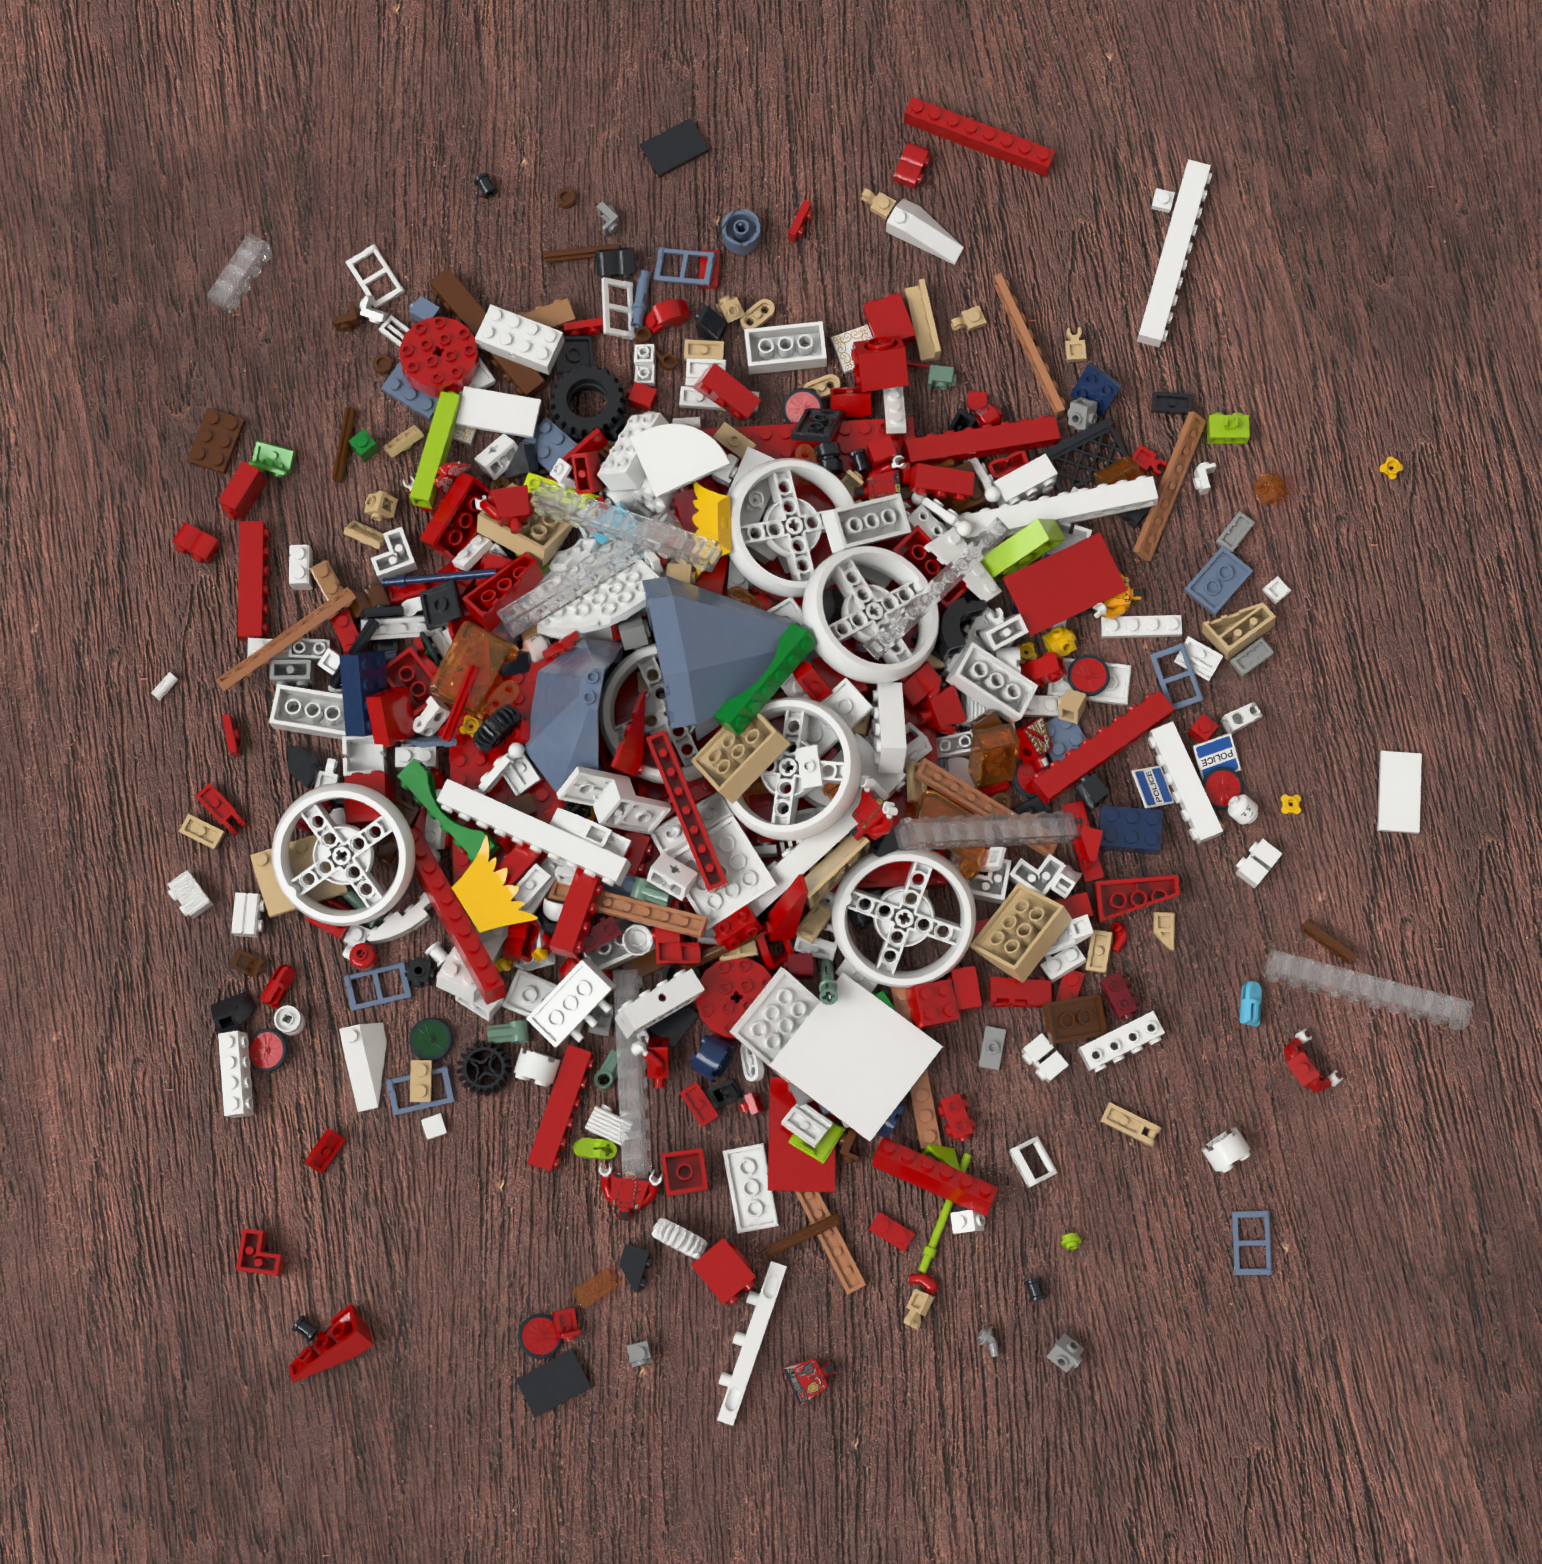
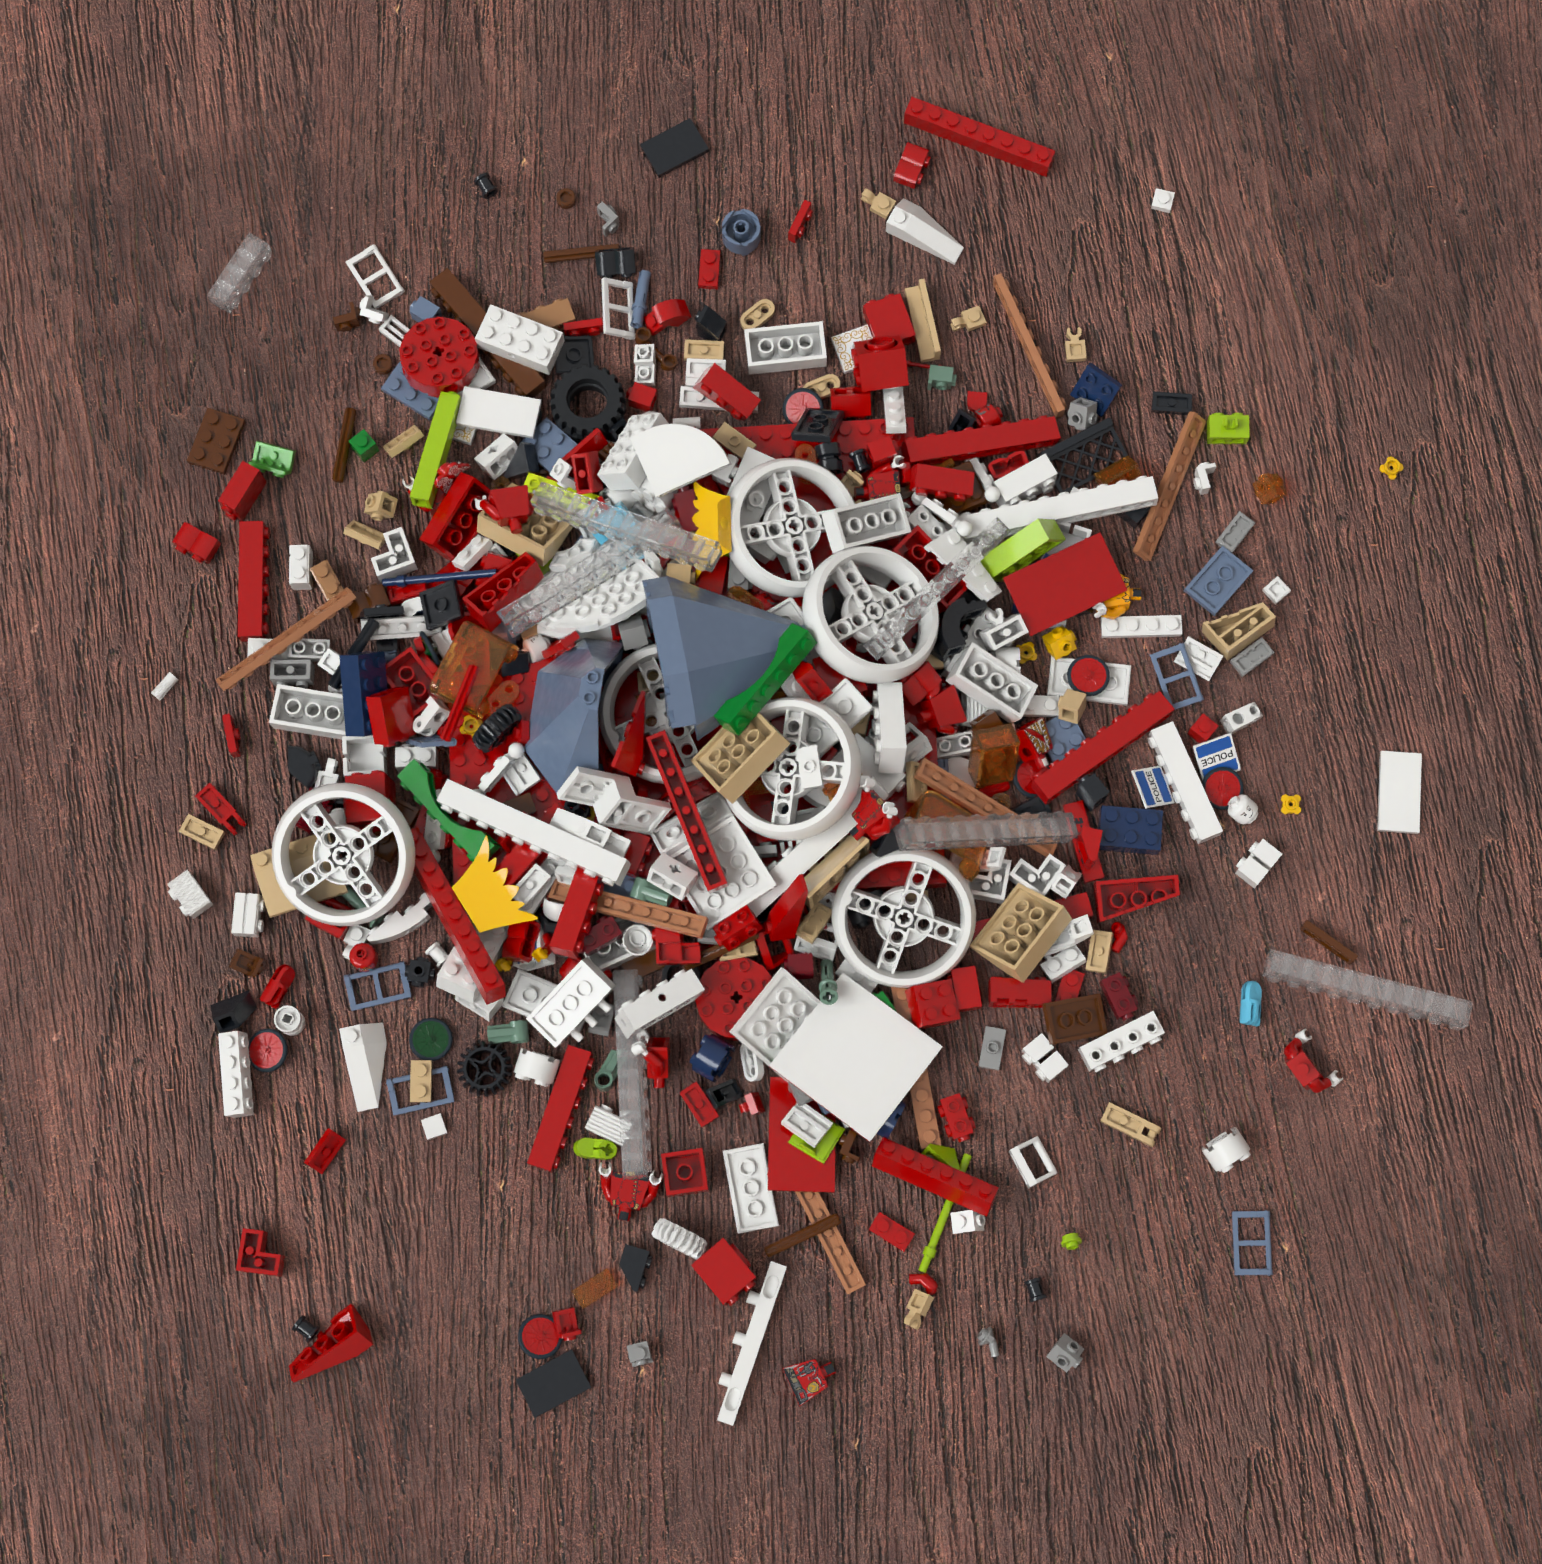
red brick [330,609,366,654] -> none
black plate [647,1005,699,1048] -> none
sand blue window [653,247,716,286] -> none
tan bracket [715,295,744,323] -> none
red brick [1019,652,1067,690] -> none
red plate [1129,445,1167,477] -> none
white brick [1137,159,1212,347] -> none
tan tile [1153,912,1175,951] -> none

